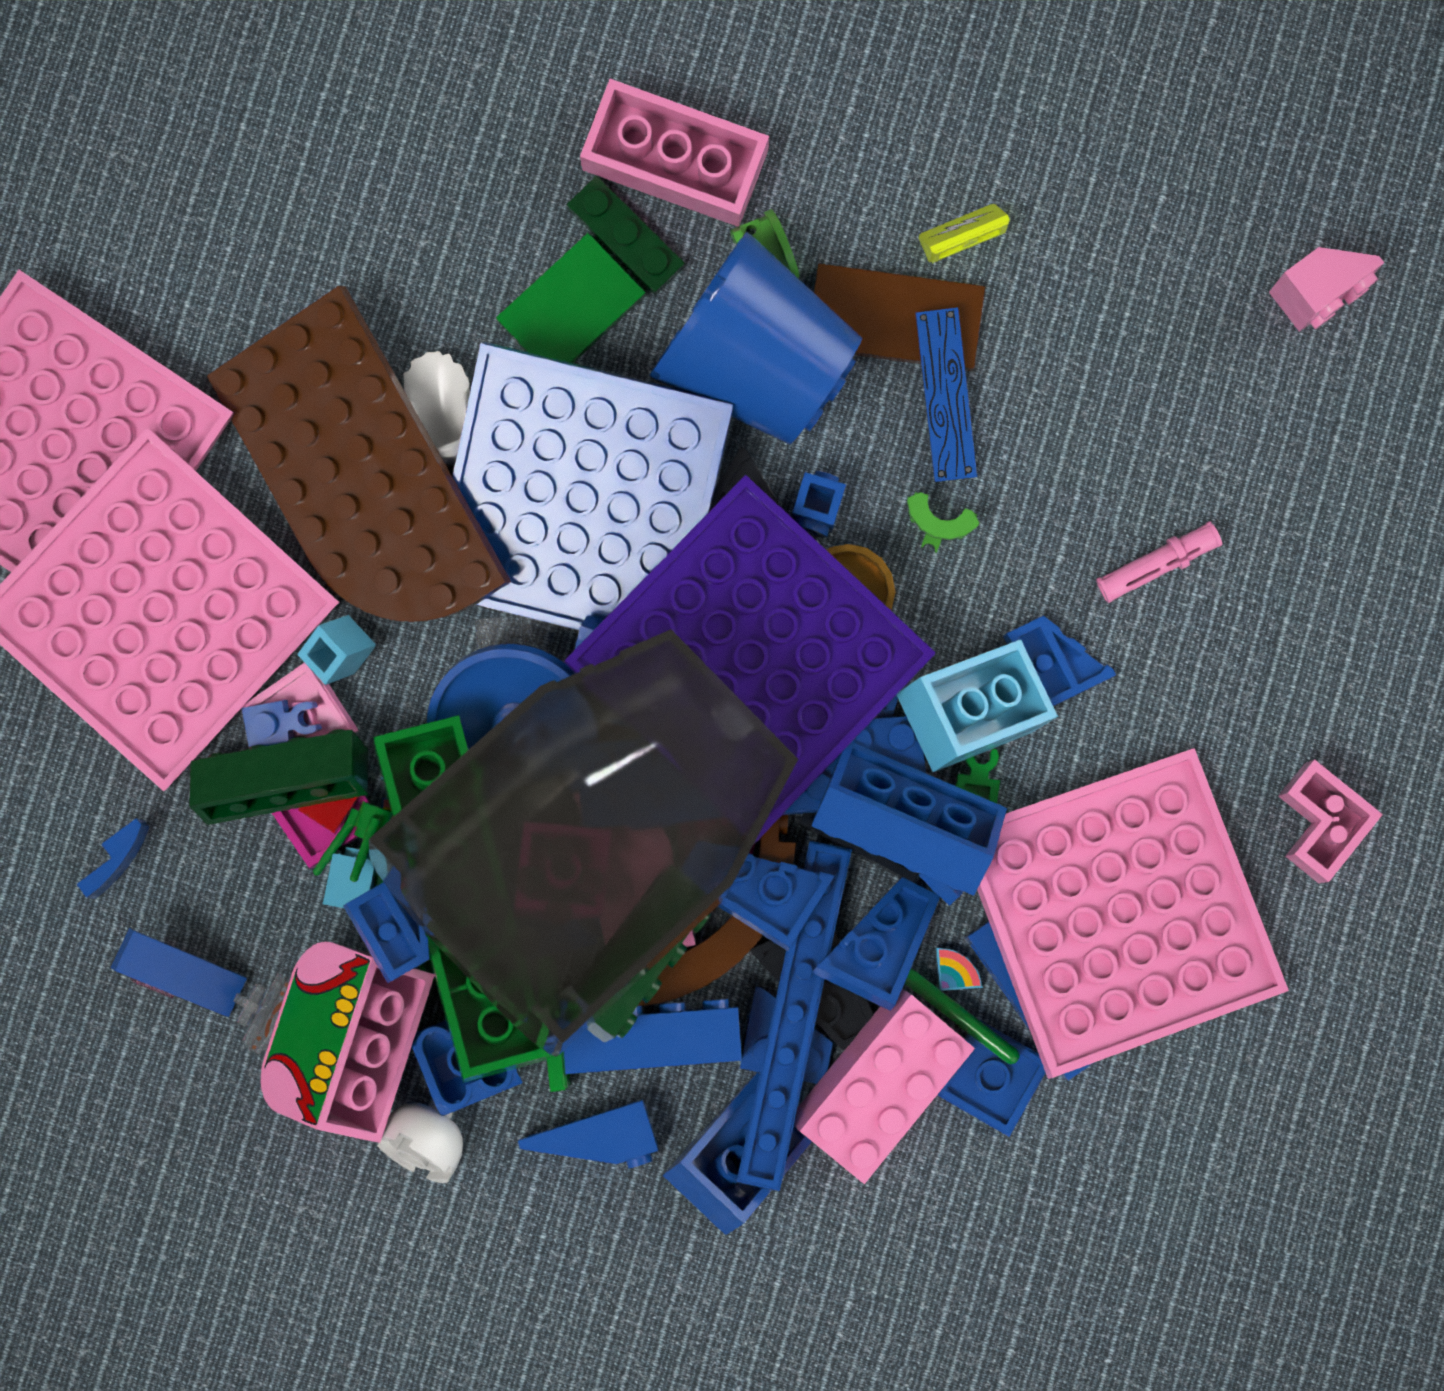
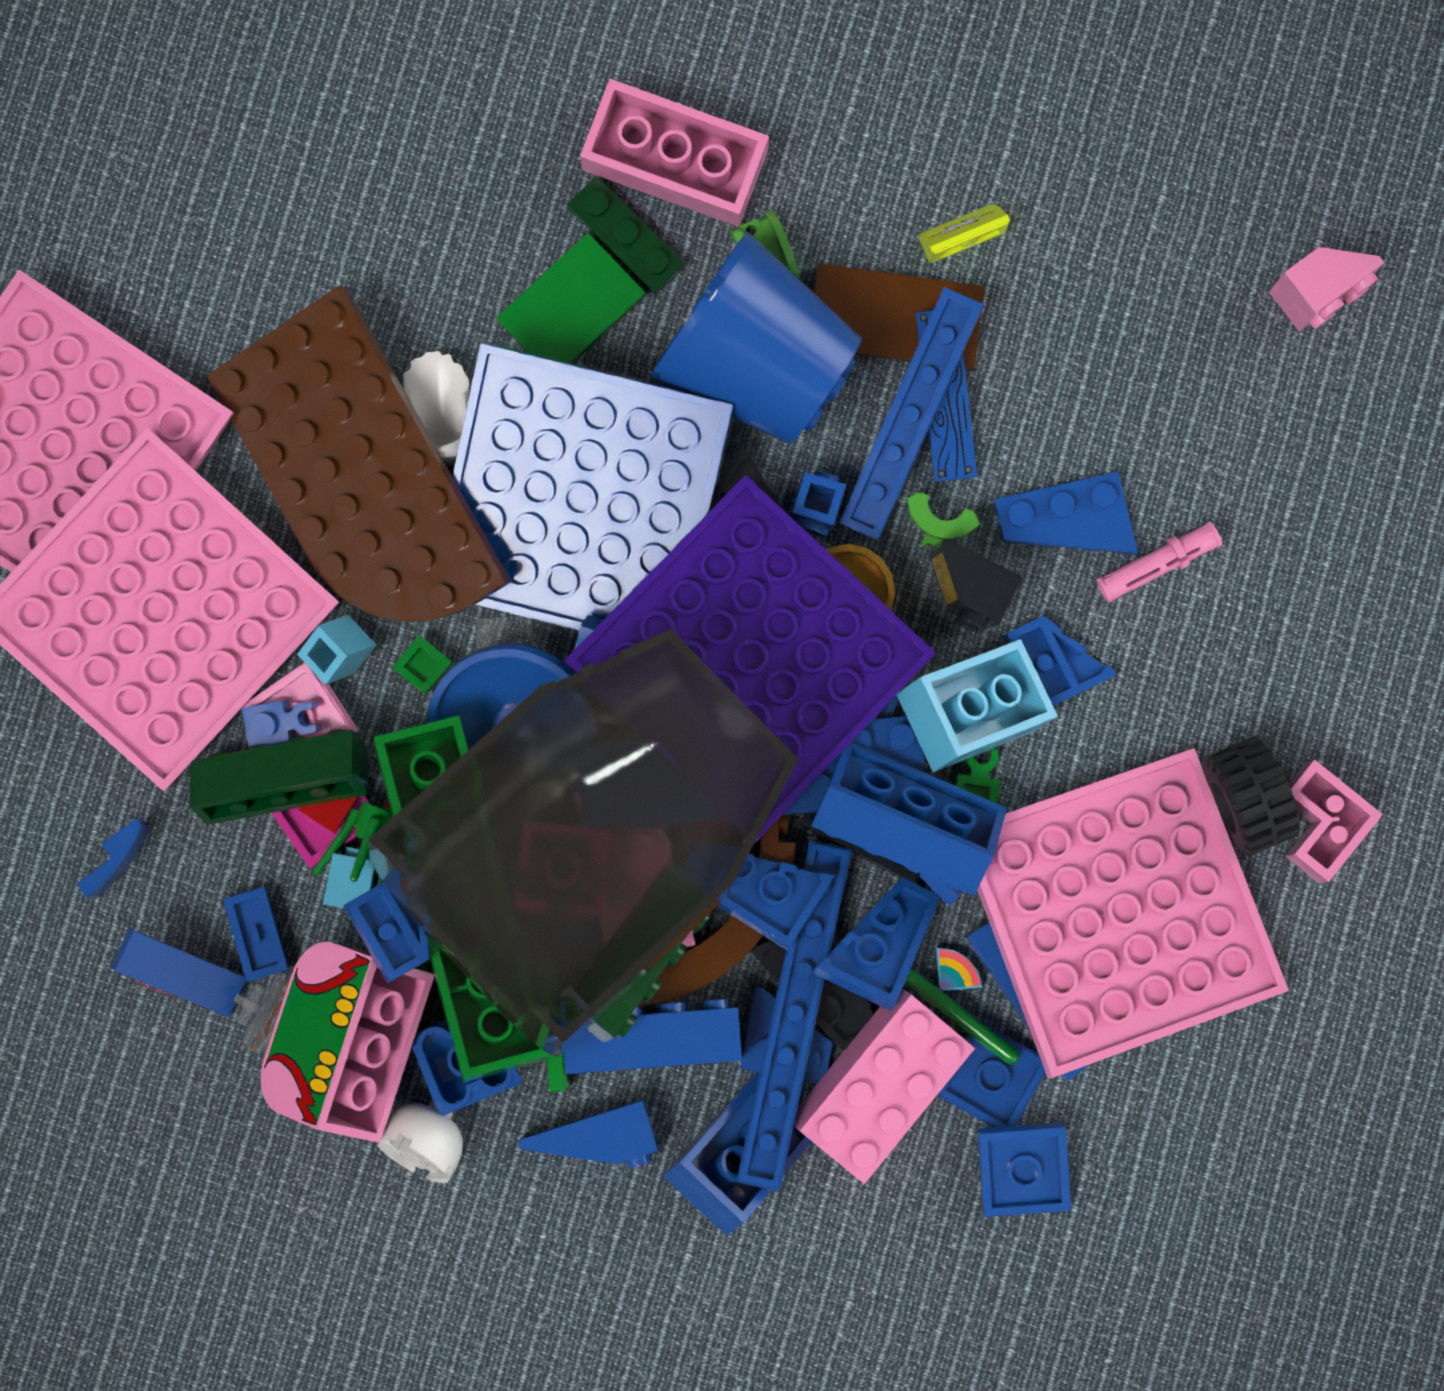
none -> blue plate [223,887,291,982]
none -> green plate [392,635,453,696]
none -> blue plate [839,287,984,540]
none -> black slope [929,538,1022,633]
none -> blue plate [977,1122,1071,1217]
none -> blue wing [993,471,1138,556]
none -> black tyre [1204,737,1300,856]

